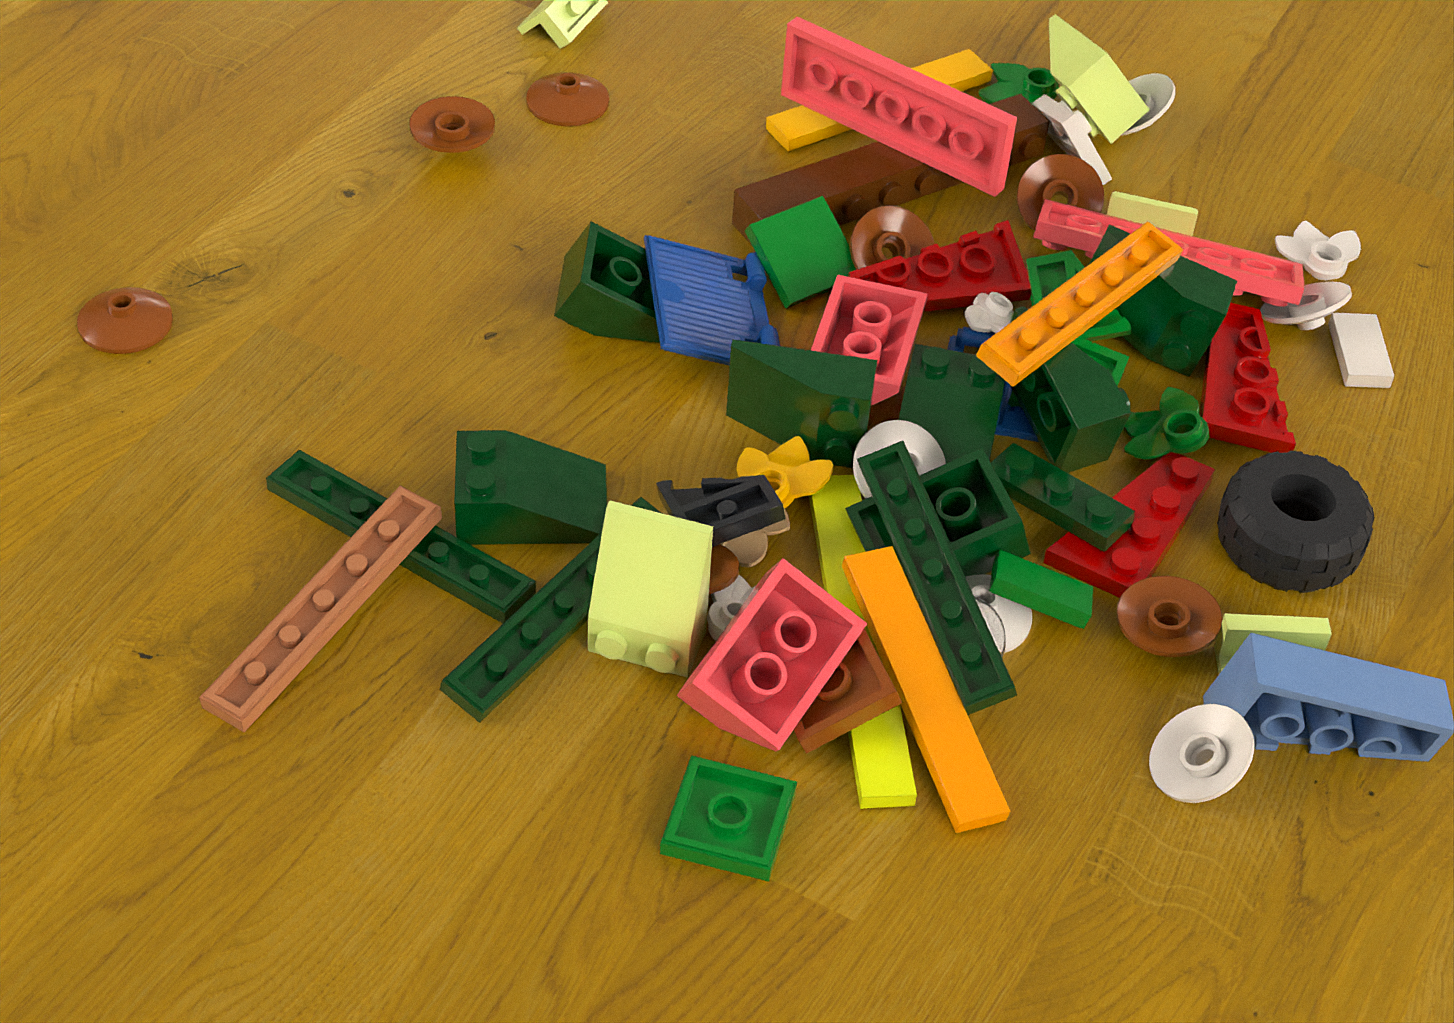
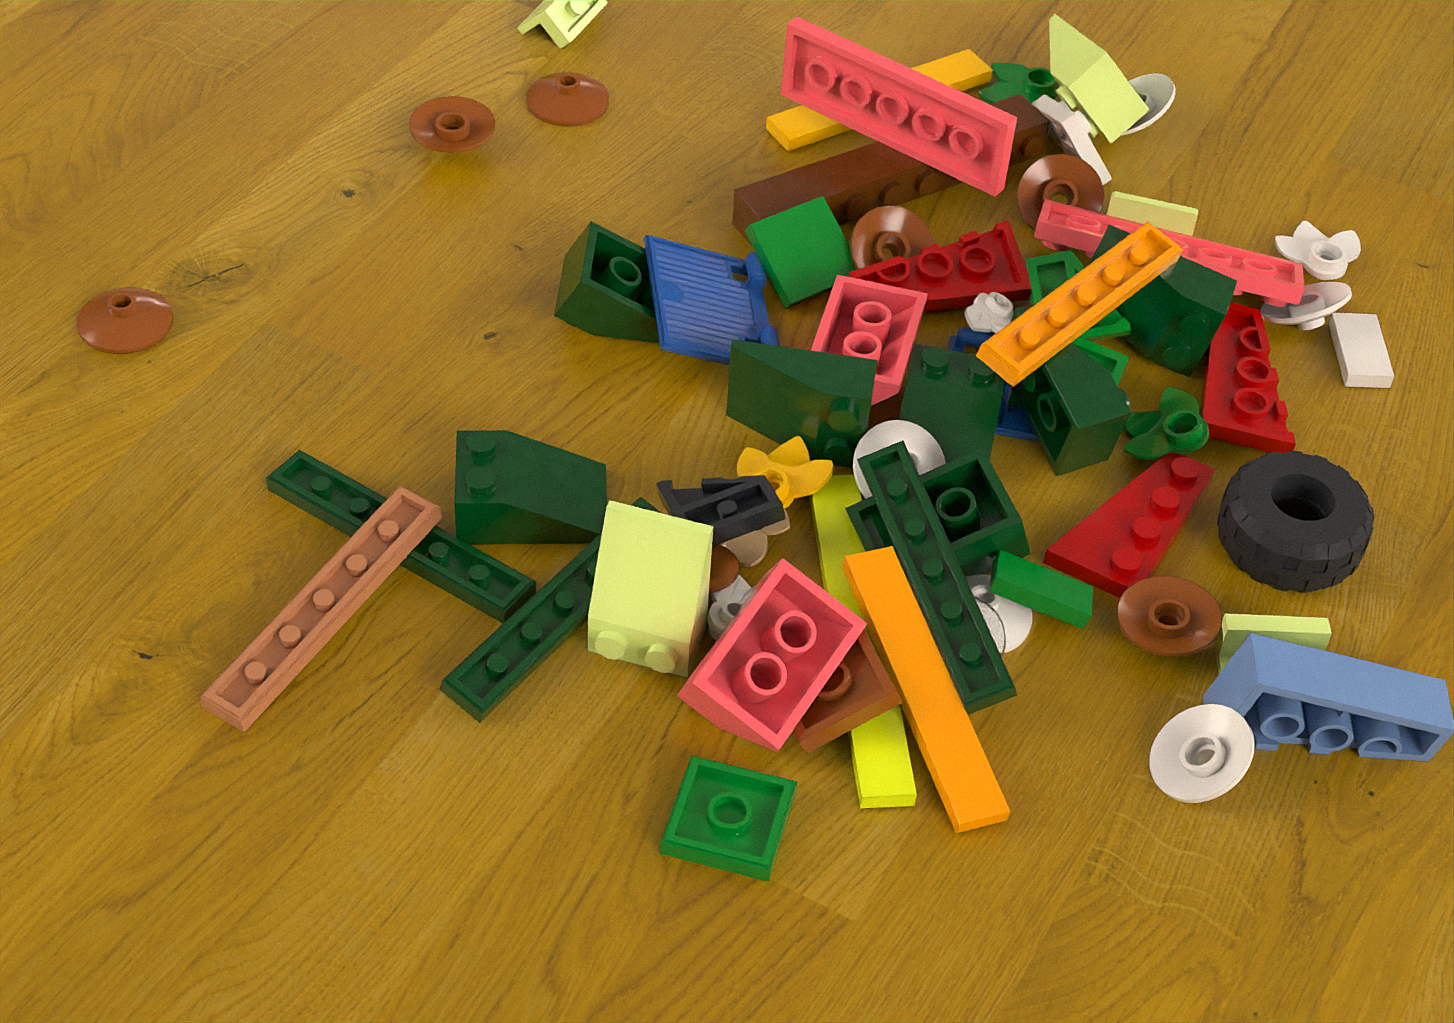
dark green plate [991,443,1135,552] -> none

